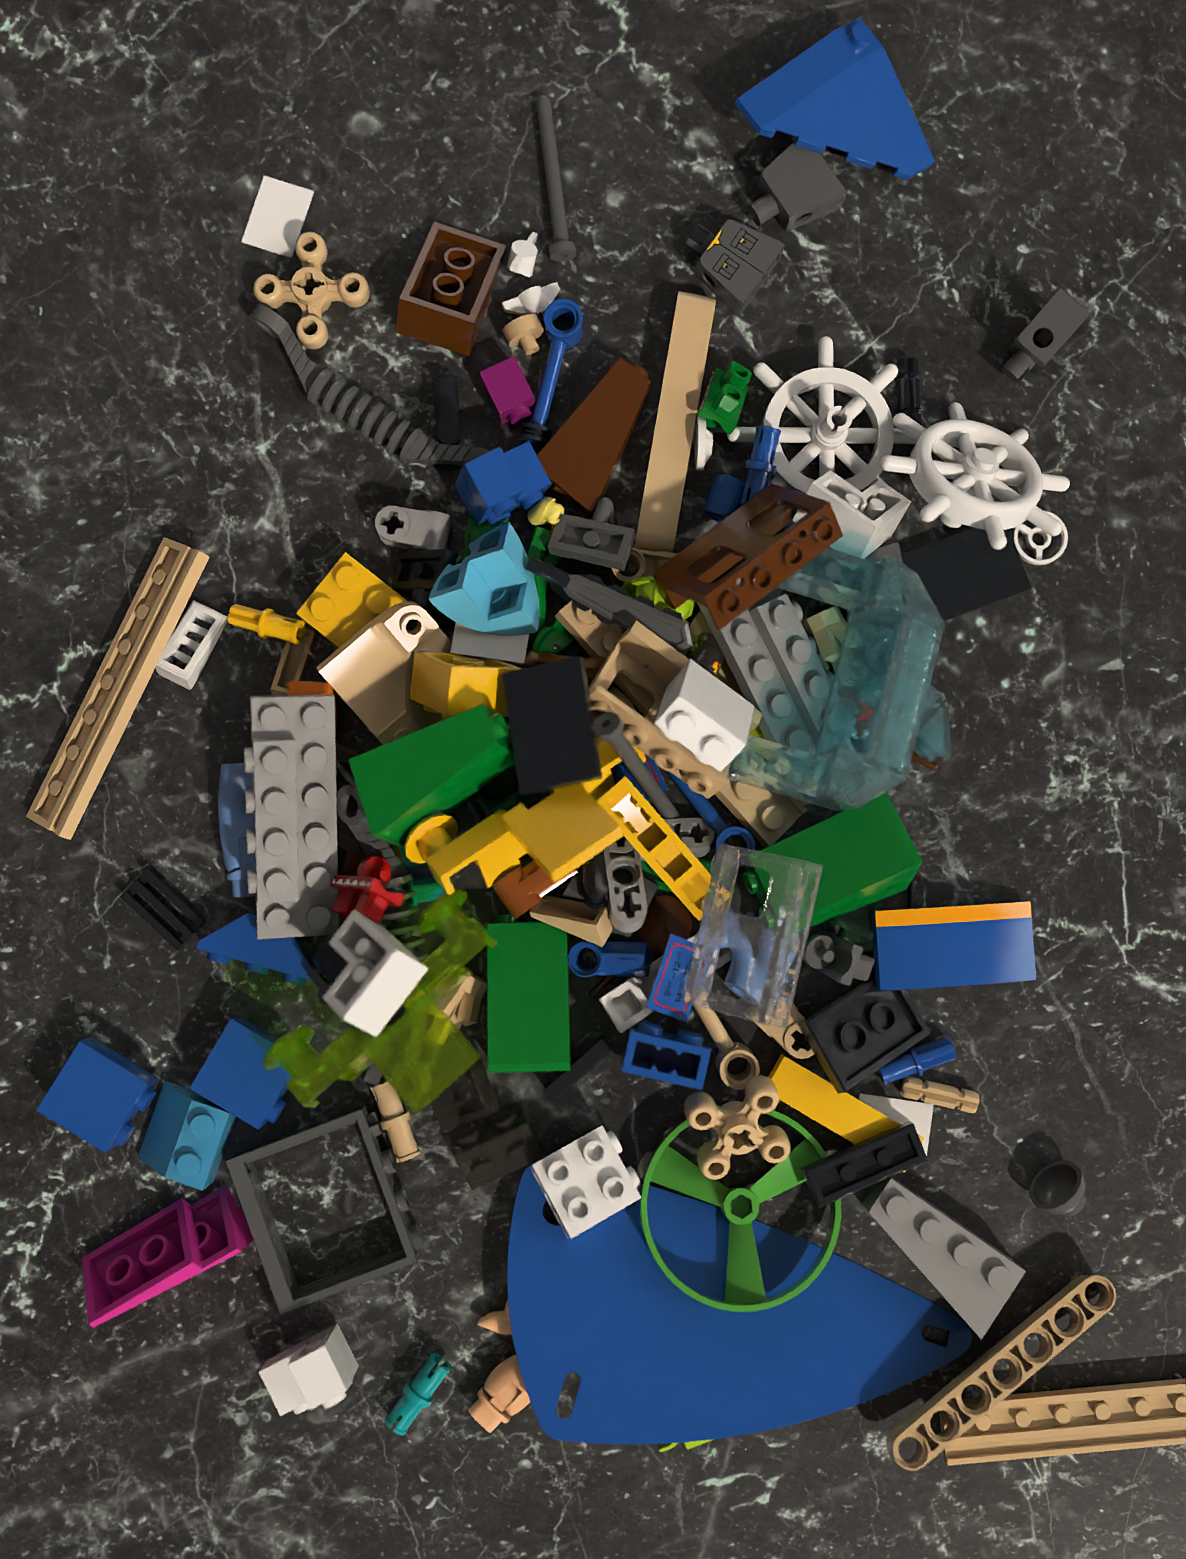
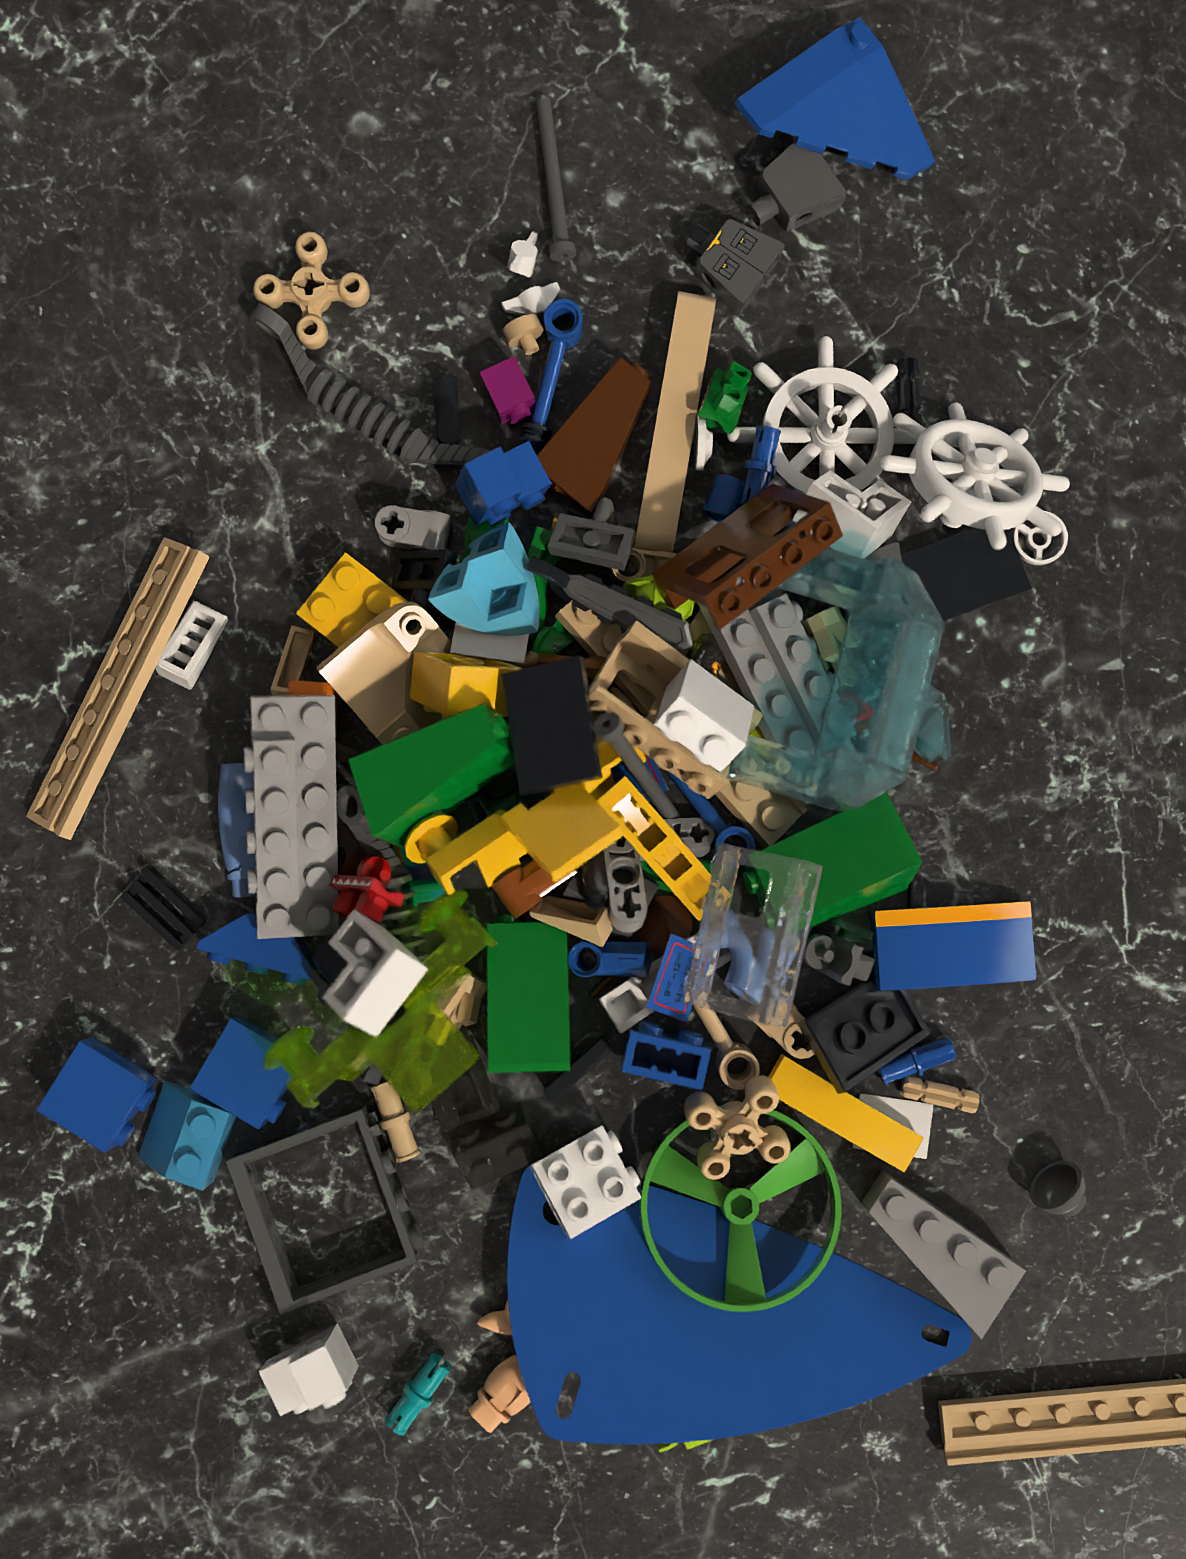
dark pink slope [81,1185,253,1328] -> none
yellow axle [227,604,306,645] -> none
white sticker [241,176,314,258] -> none
reddish brown slope [395,222,507,356] -> none
light yellow arm [527,497,564,526] -> none
black tile [801,1121,928,1208] -> none
tan beam [886,1275,1116,1471] -> none
dark grey torso [1001,288,1091,383] -> none

